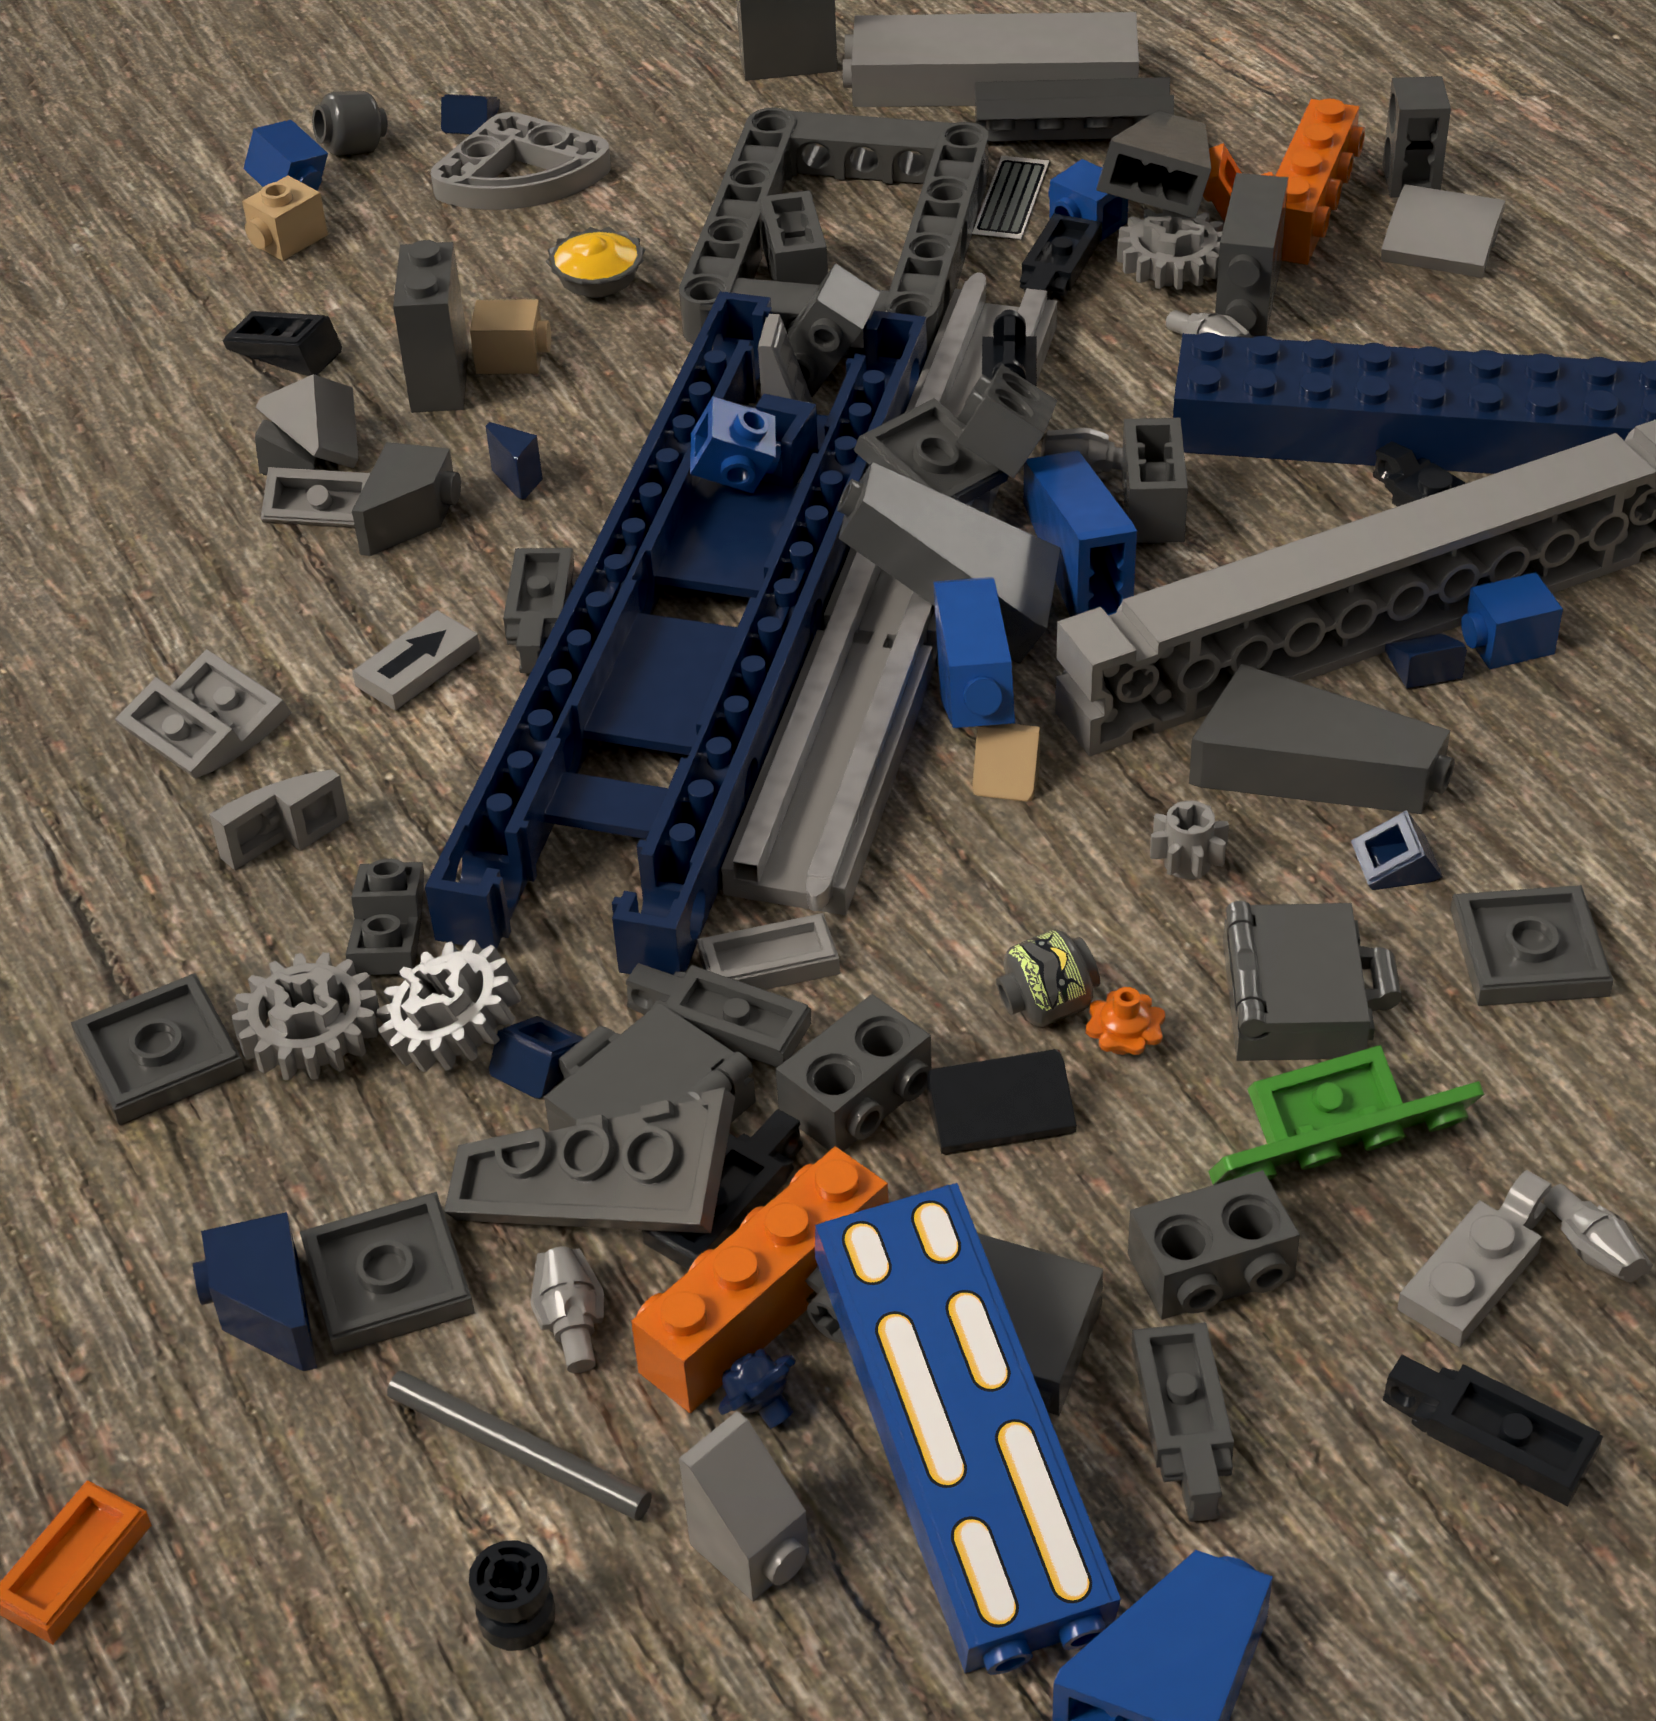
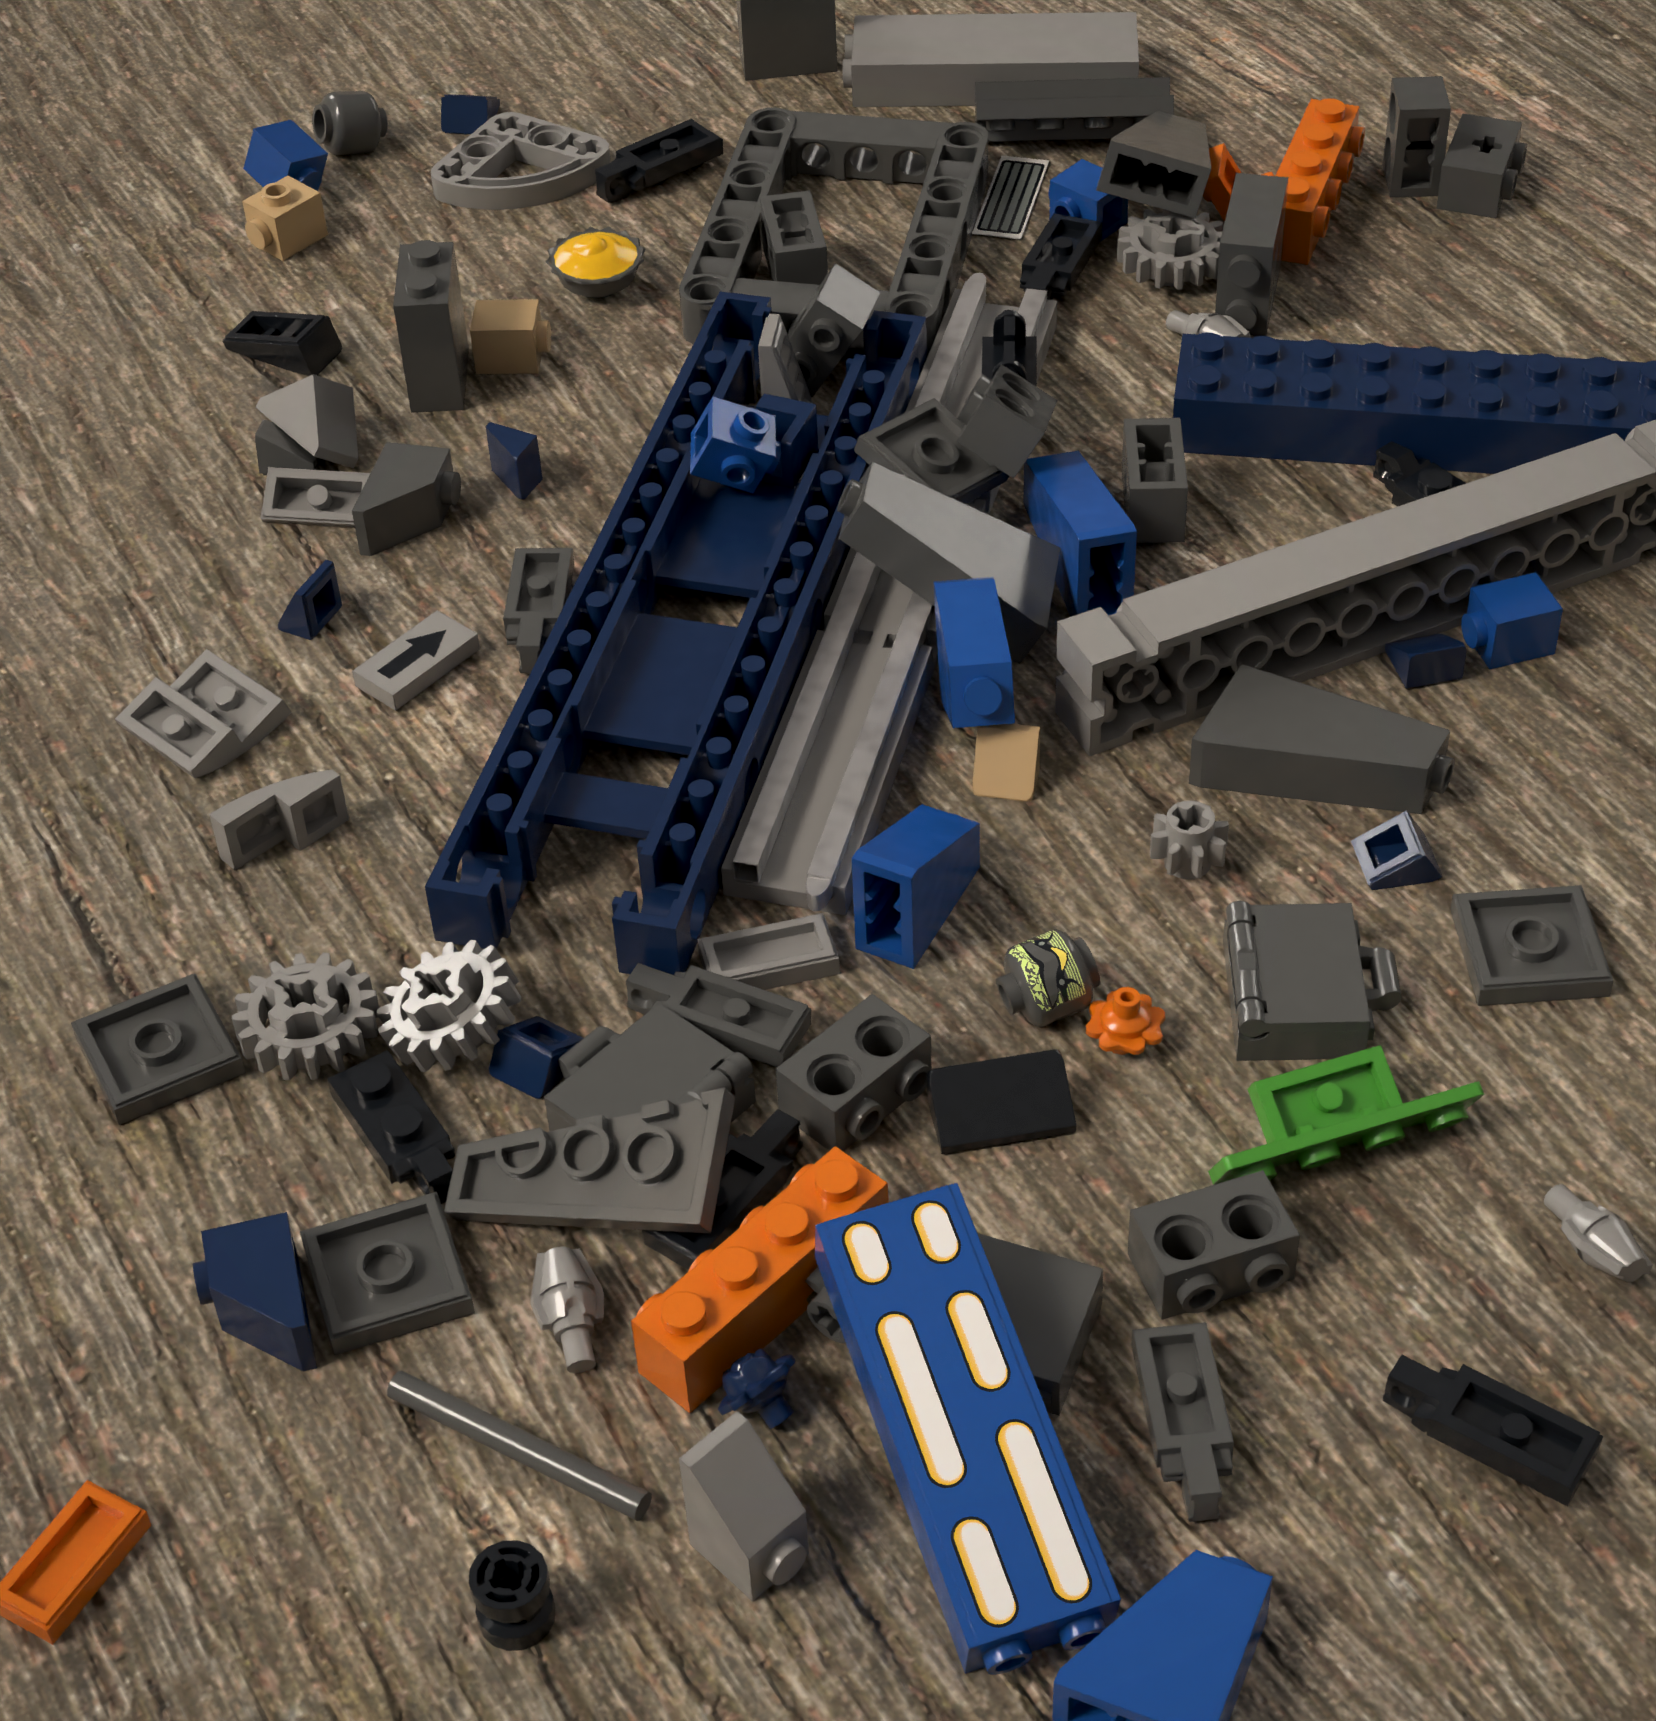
dark grey slope [346,859,424,975] -> none
light grey piece [1040,428,1123,476] -> none
light grey slope [1381,184,1506,278] -> none
light grey plate [1397,1170,1552,1348] -> none
none -> dark blue slope [277,560,342,640]
none -> black hinge [327,1050,455,1204]
none -> black hinge [595,119,723,203]
none -> blue slope [851,804,980,969]
none -> dark grey brick [1436,113,1527,218]

